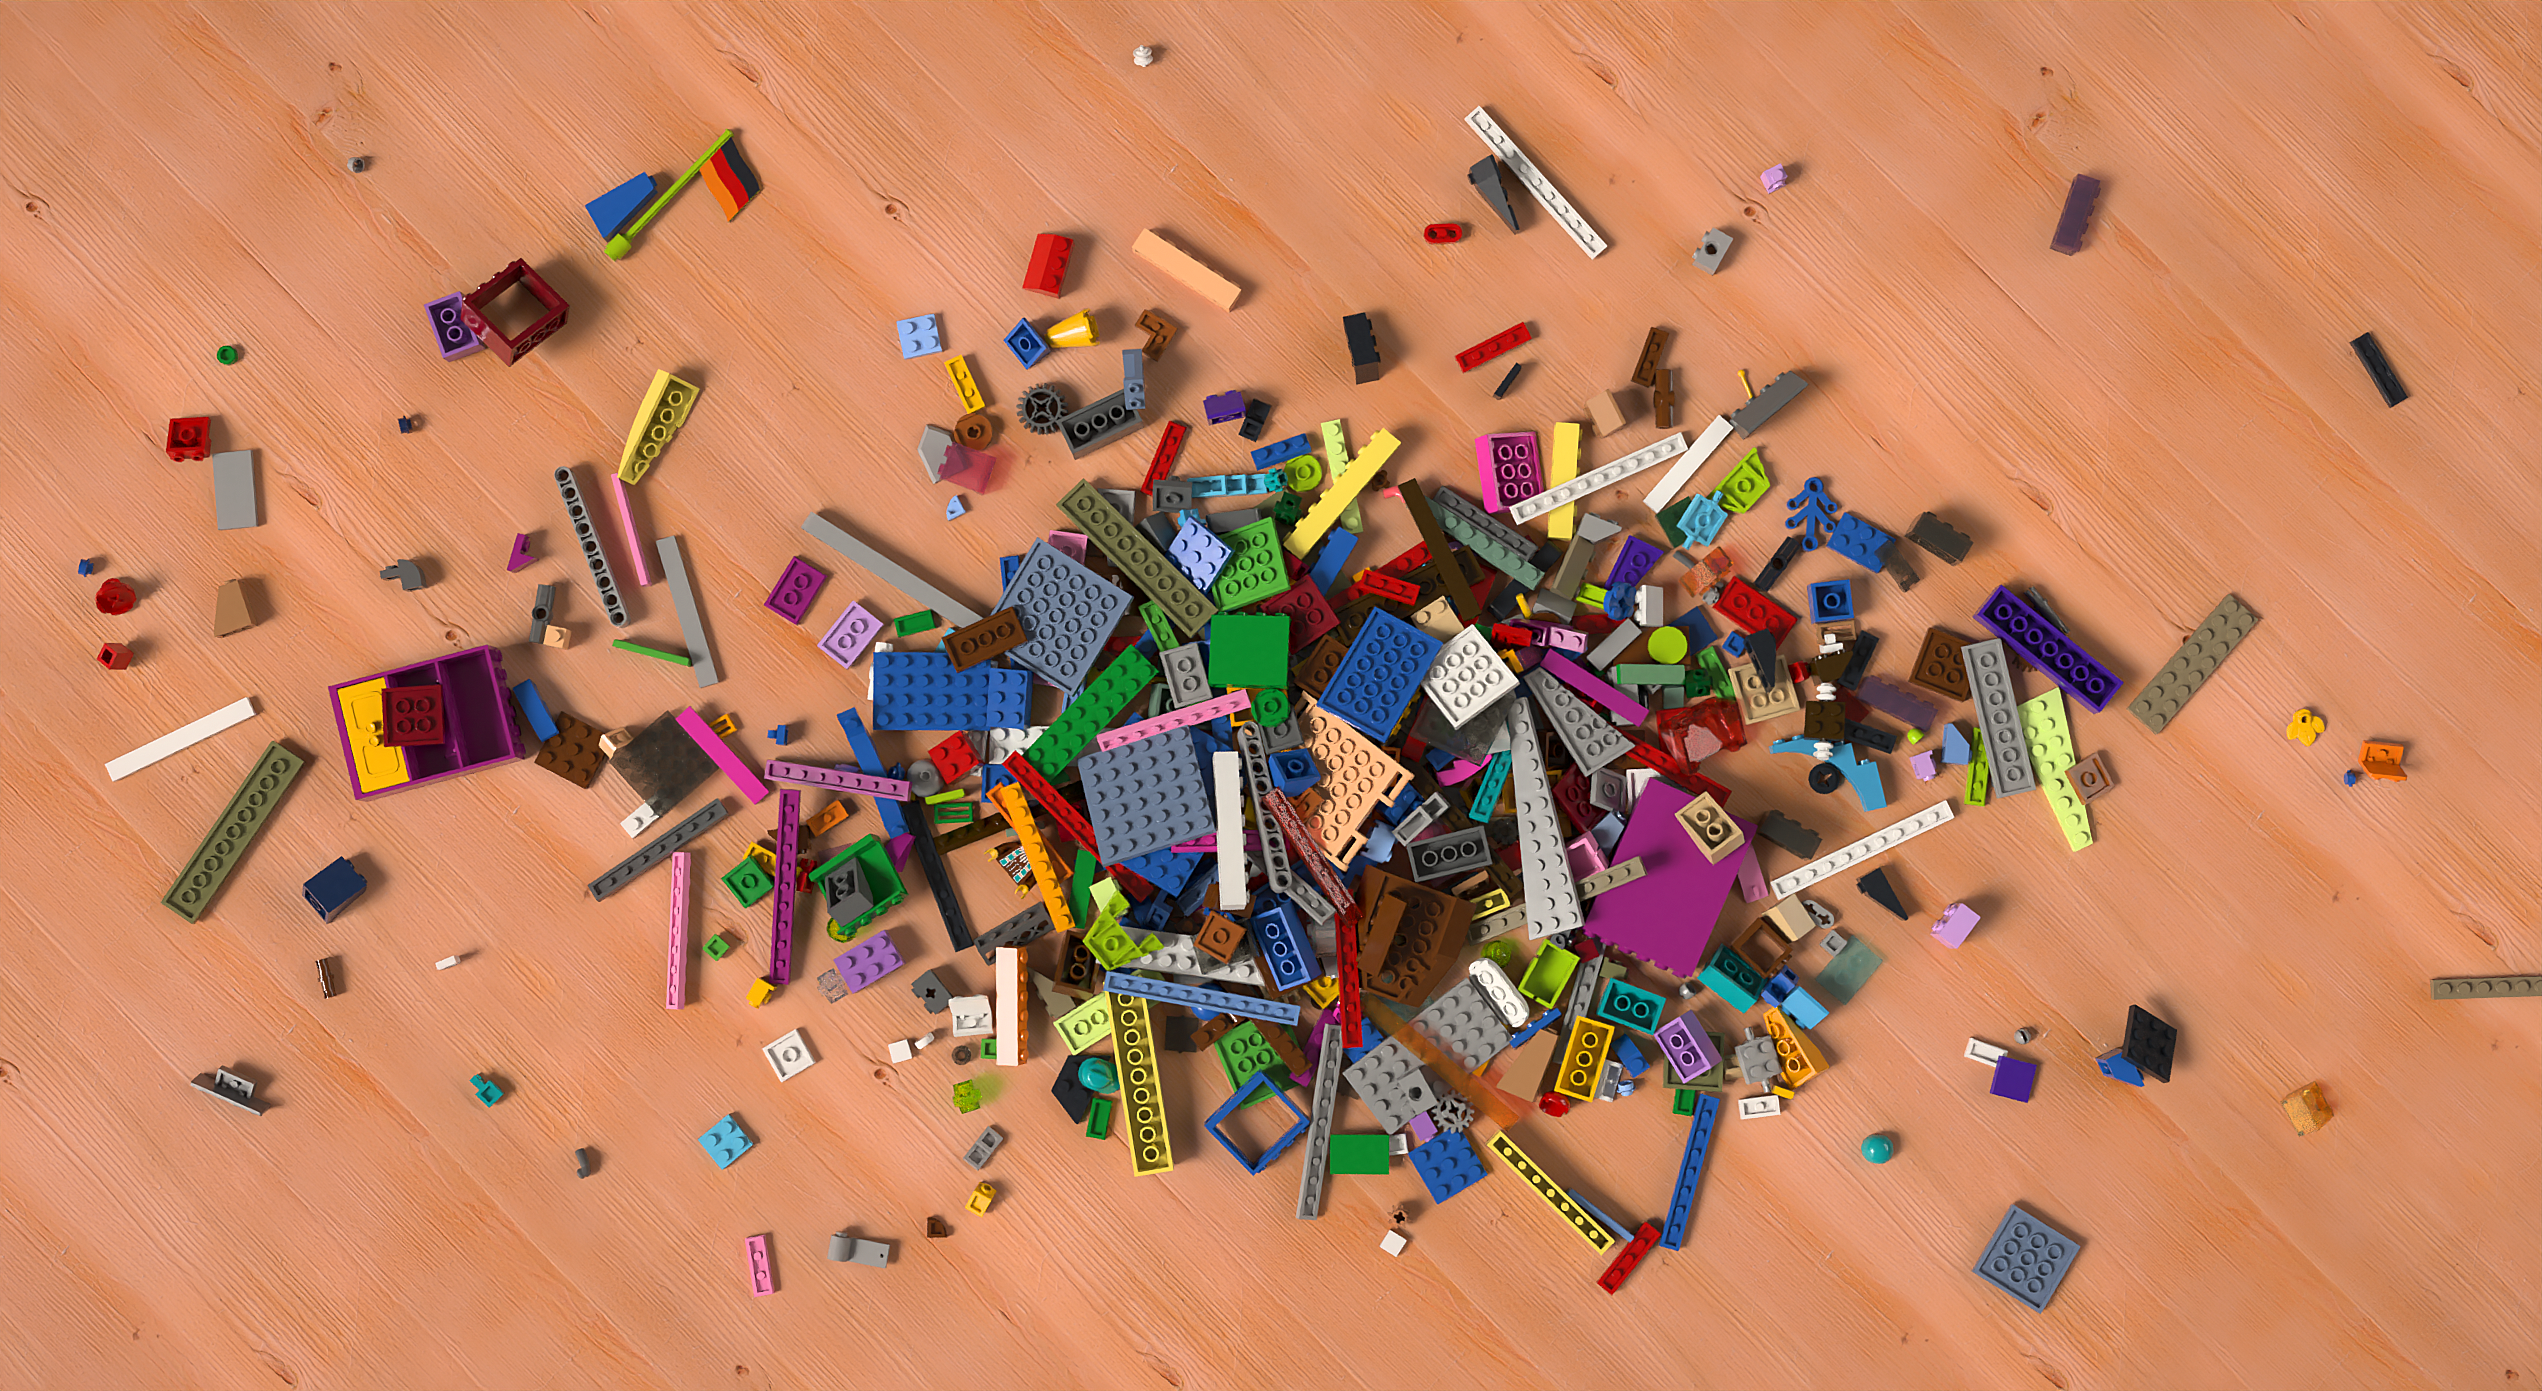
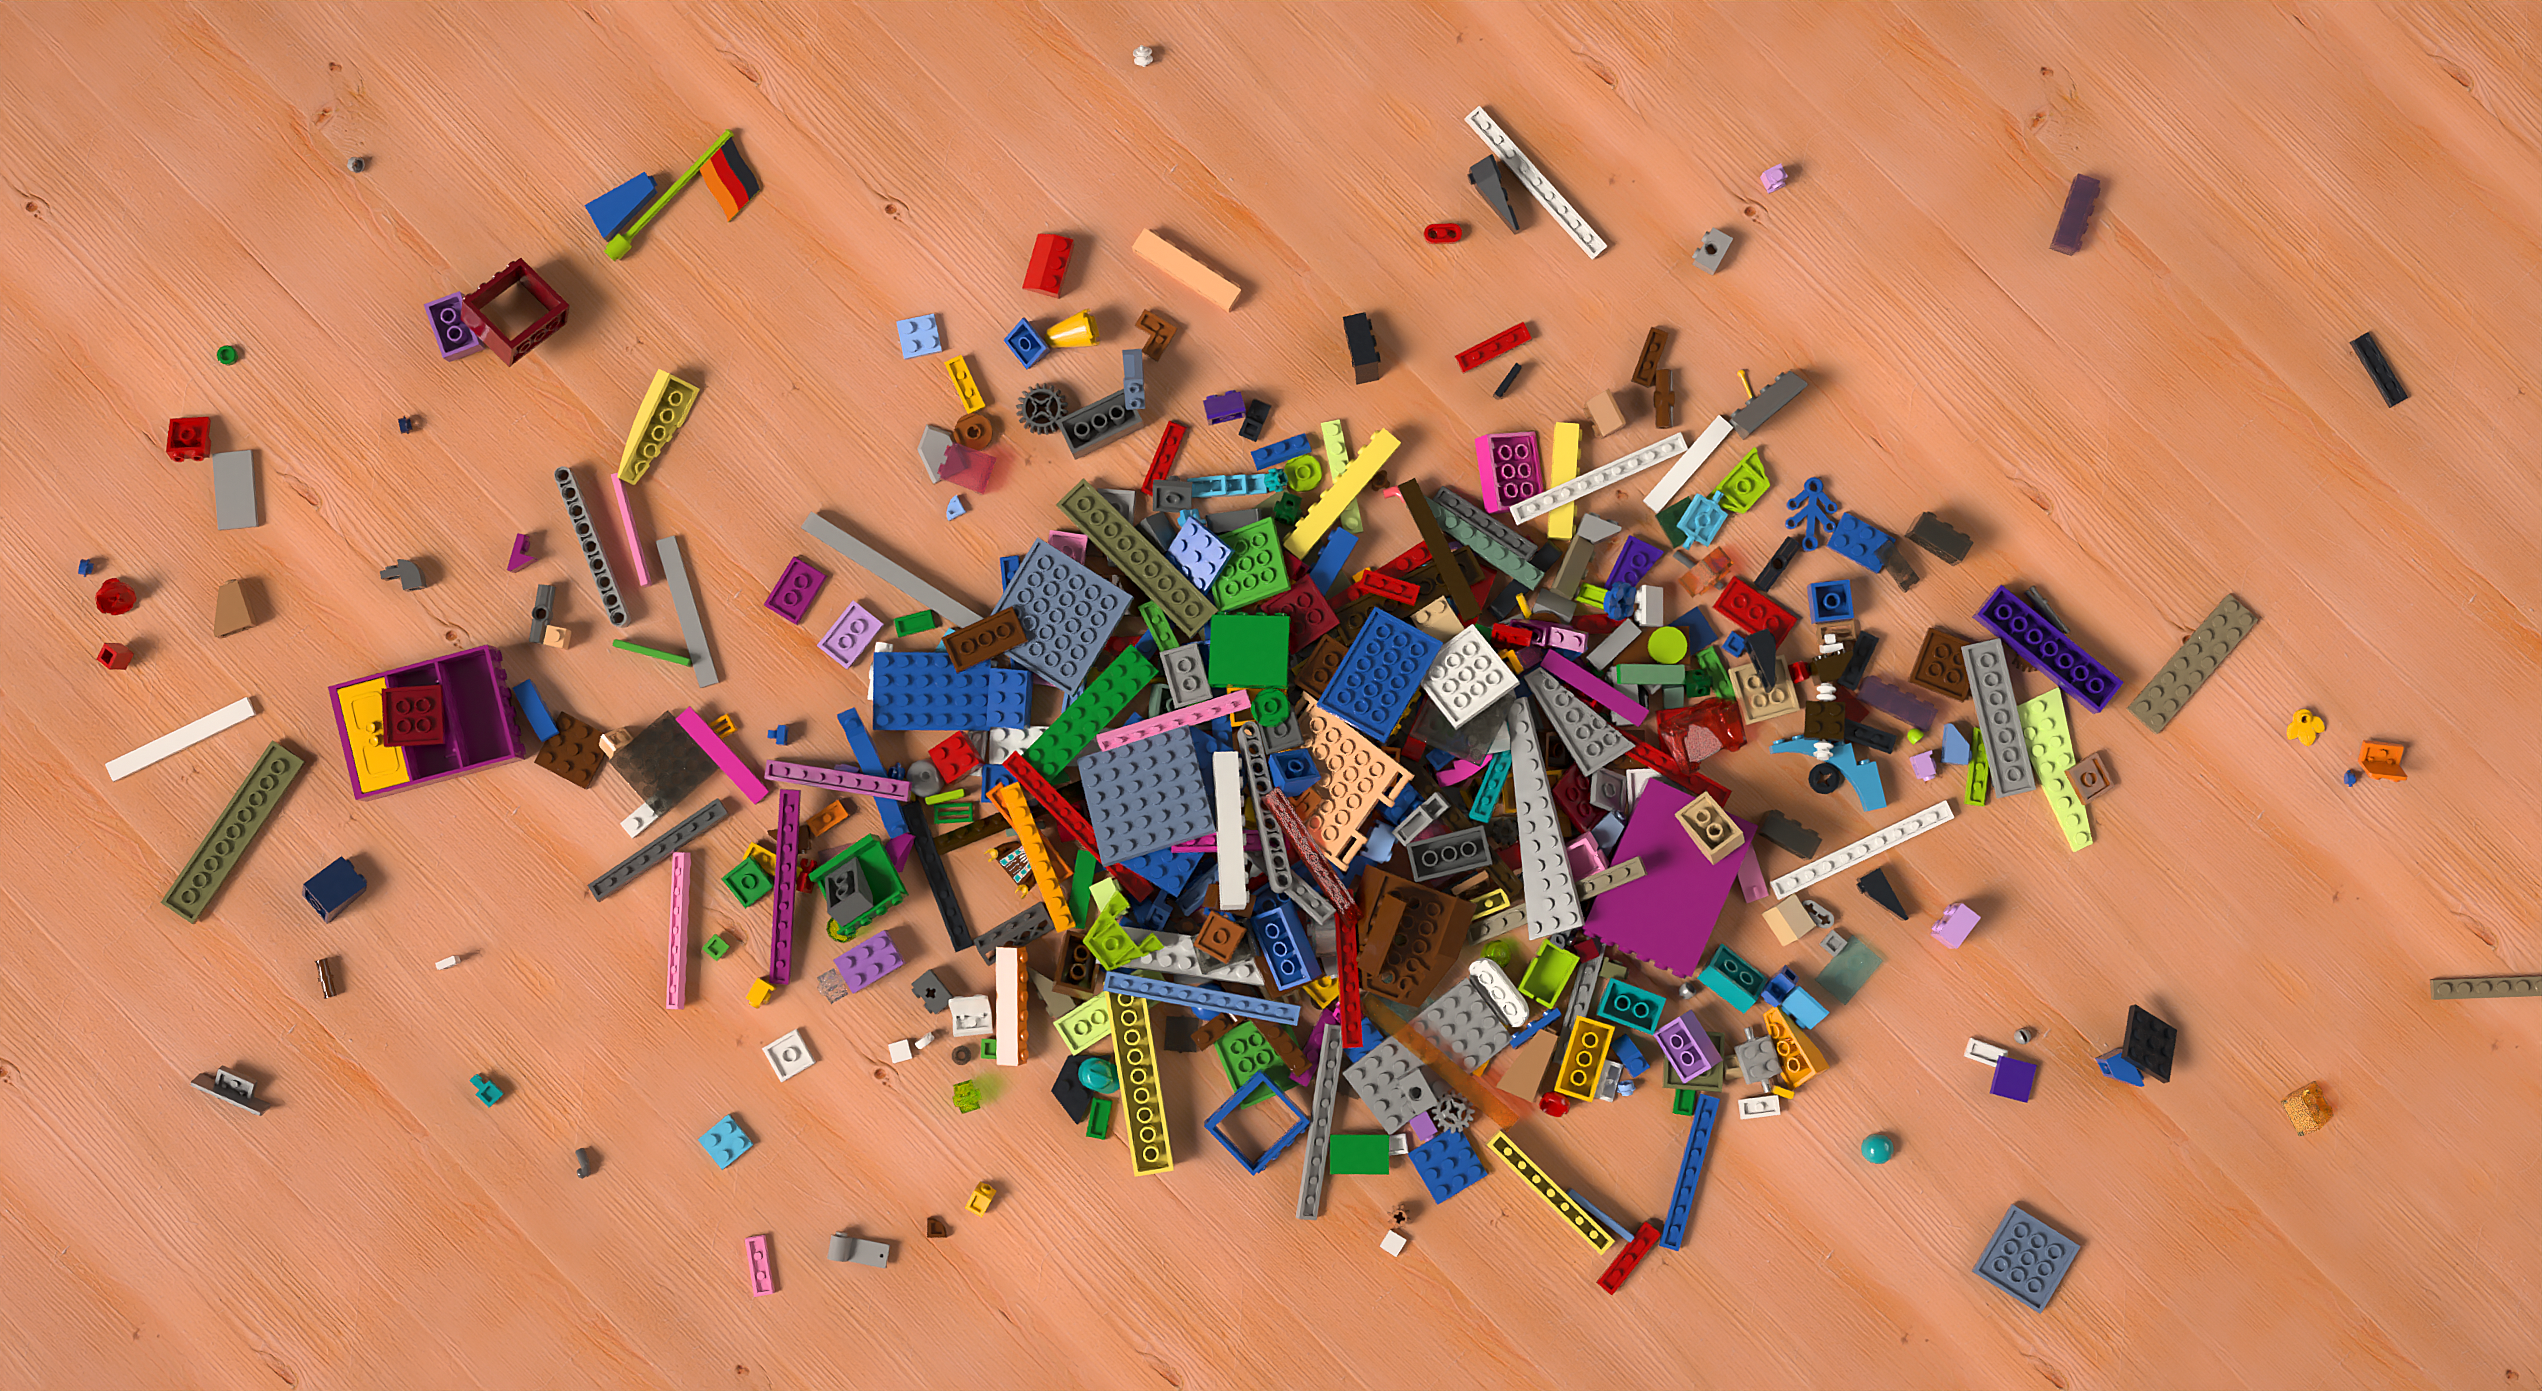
light grey slope [963,1126,1003,1171] -> none
light grey plate [1702,587,1719,605] -> none
reddish brown window [1730,917,1793,979] -> none

